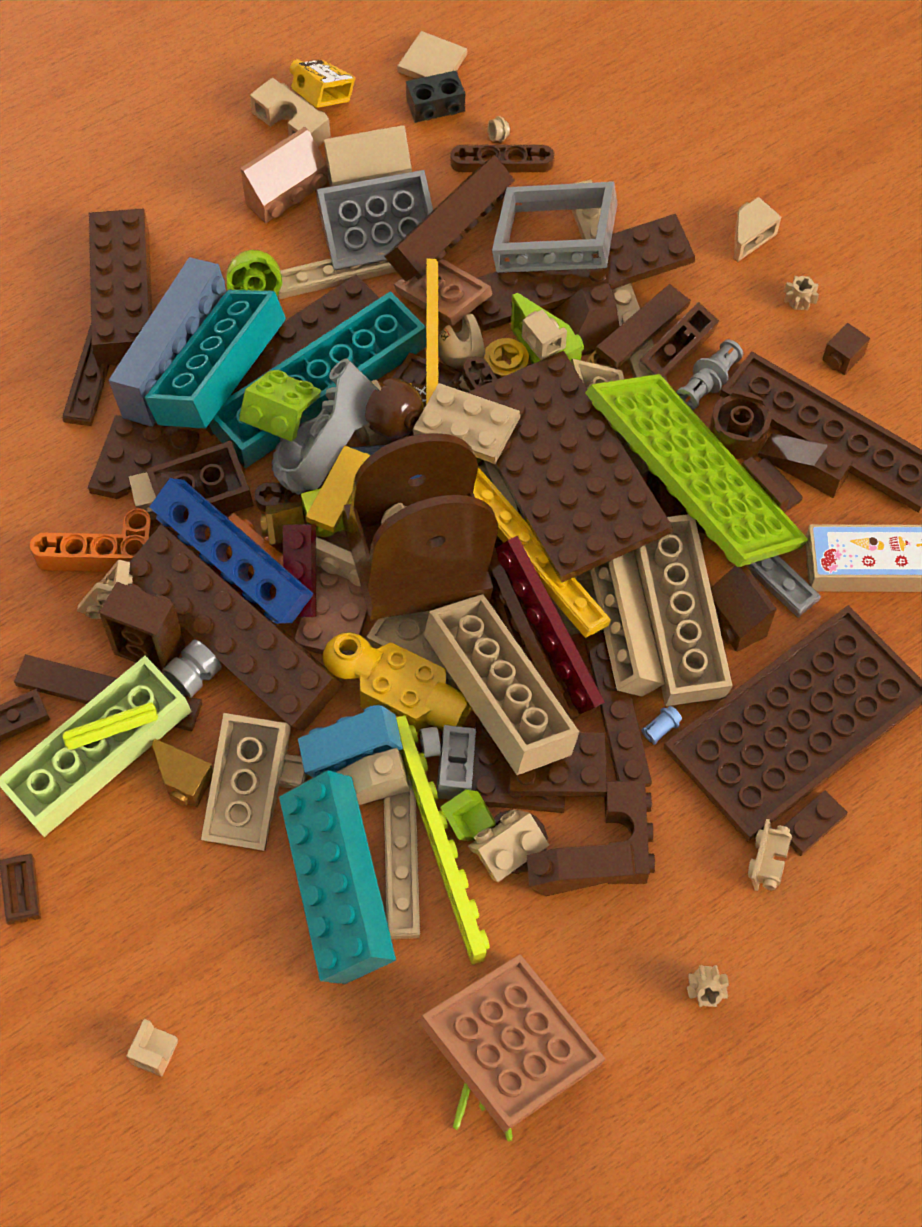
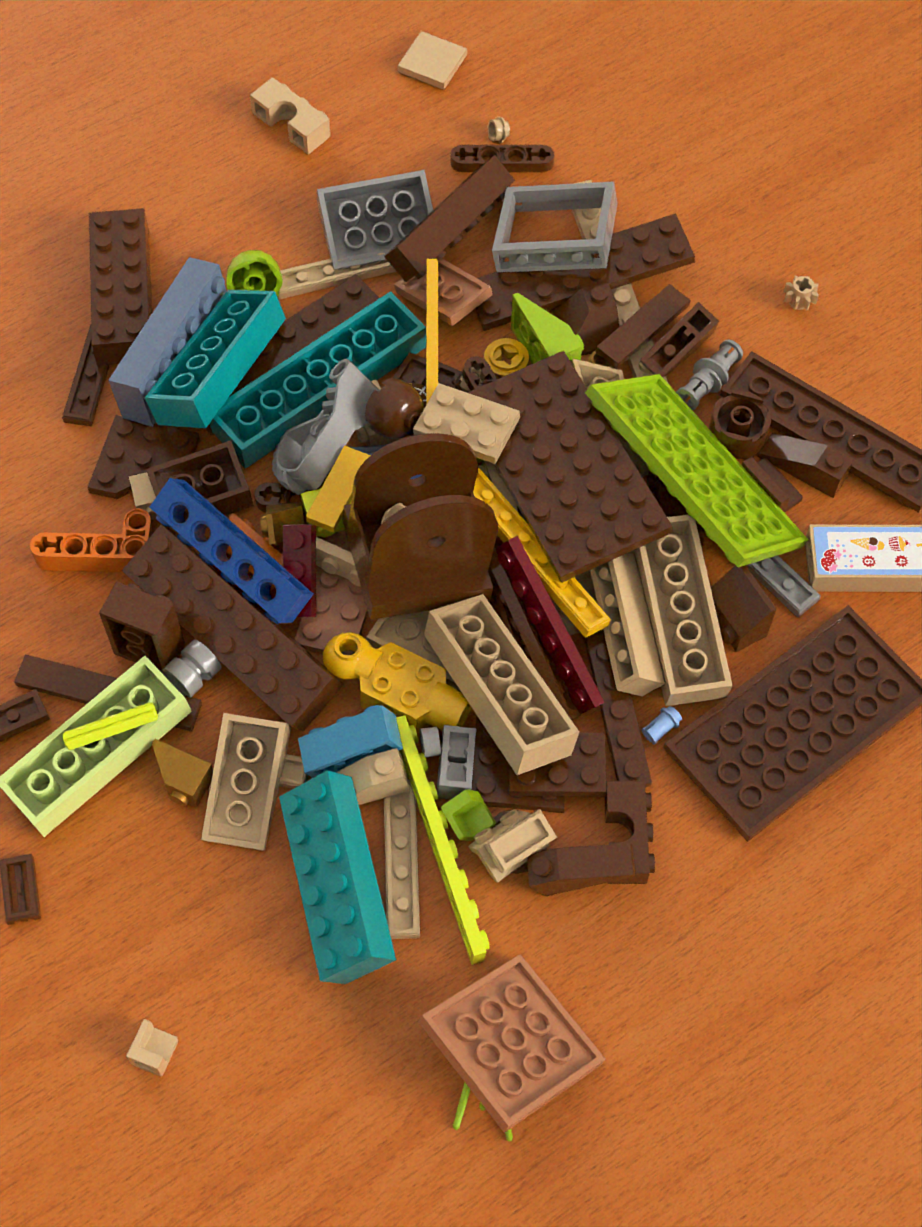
tan bracket [77,559,132,619] -> none
lime bracket [239,370,321,442] -> none
slope [240,126,328,223] -> none
yellow torso [289,59,356,108] -> none
tan slope [324,125,412,187] -> none
pearl dark grey brick [406,70,465,123] -> none
tan helmet [438,314,485,369] -> none
tan brick [522,309,567,360] -> none
tan gear [687,965,729,1007] -> none
tan slope [734,197,781,262] -> none
tan hinge [748,819,792,891] -> none
reddish brown plate [784,790,848,856] -> none
reddish brown brick [822,323,870,375] -> none
none -> tan tile [484,809,557,873]

